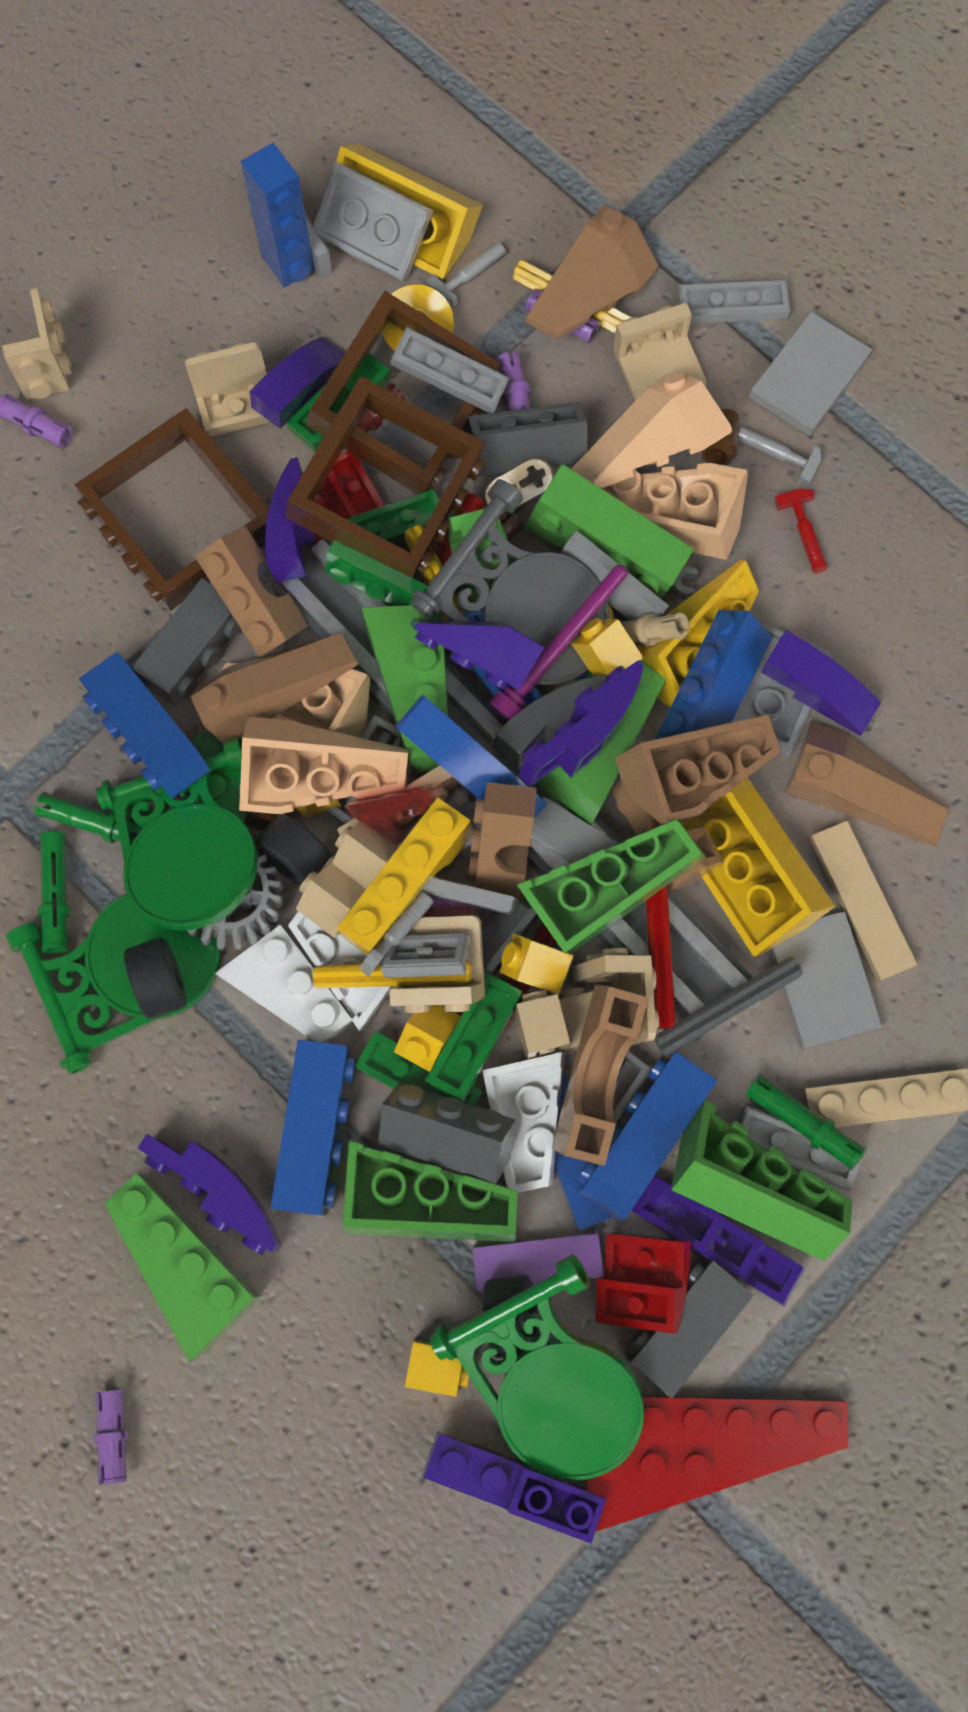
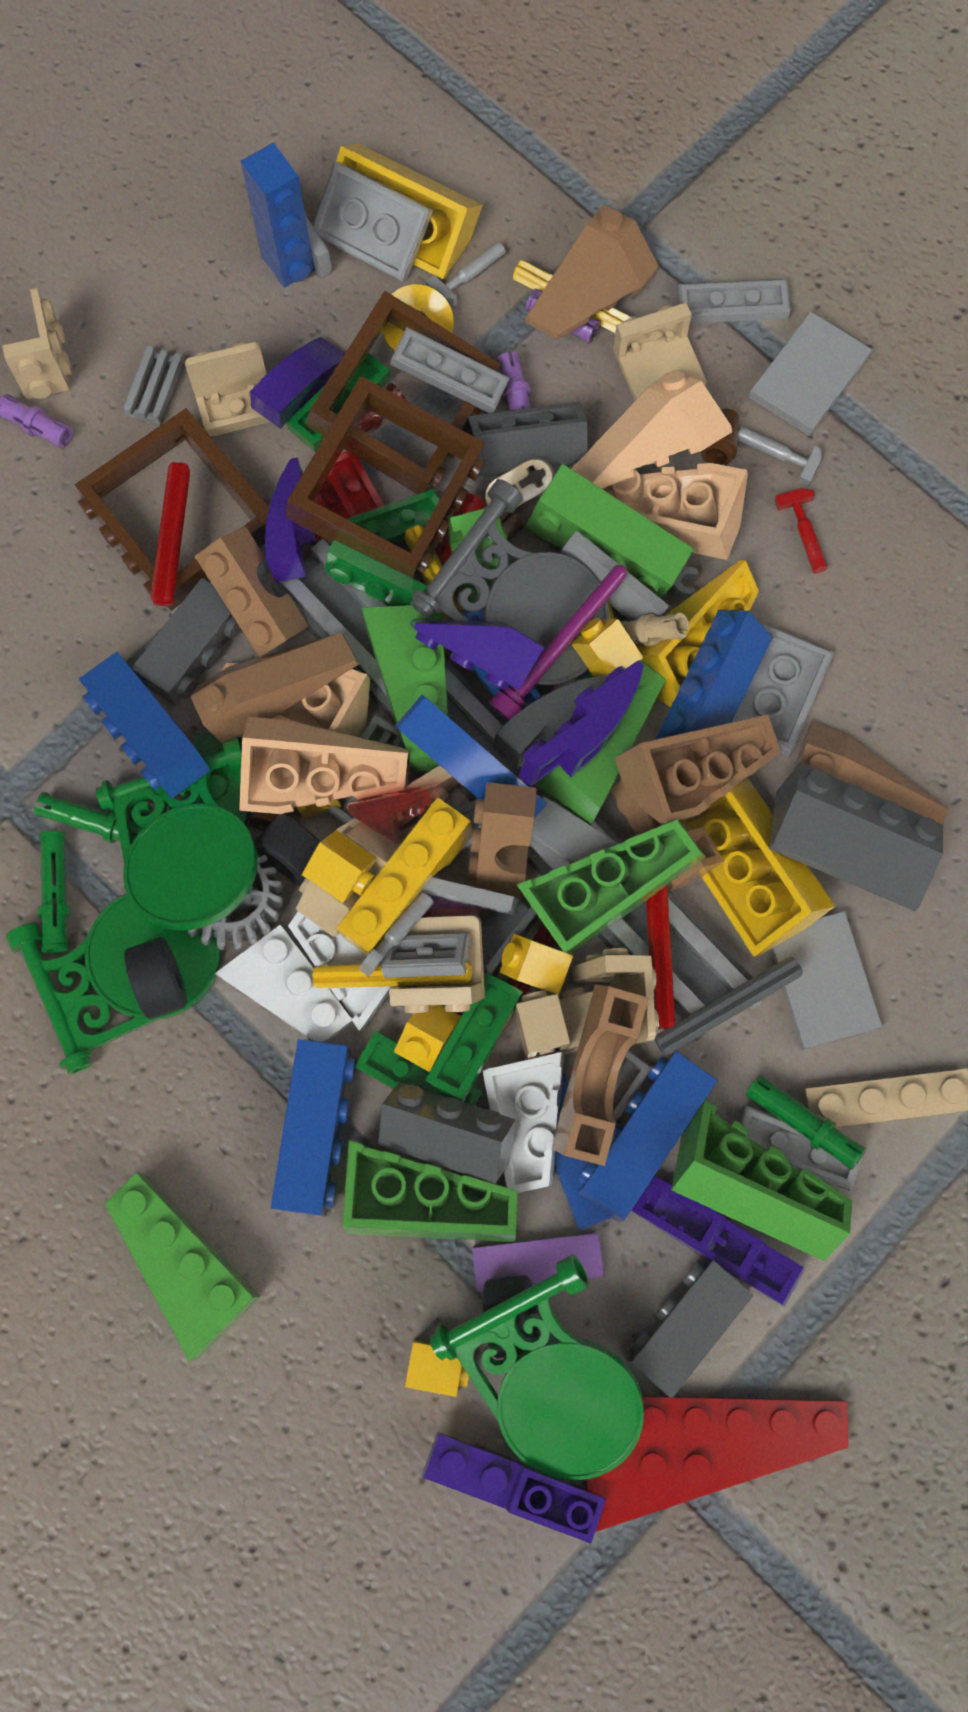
medium lavender pin [93,1389,129,1485] -> none
dark purple slope [137,1134,281,1255] -> none
red slope [595,1232,691,1334] -> none
dark purple slope [761,630,881,736] -> none
tan tile [809,821,917,983] -> none
none -> light grey tile [123,346,184,425]
none -> red axle [150,462,191,607]
none -> yellow brick [302,830,377,903]
none -> dark grey slope [769,762,943,911]

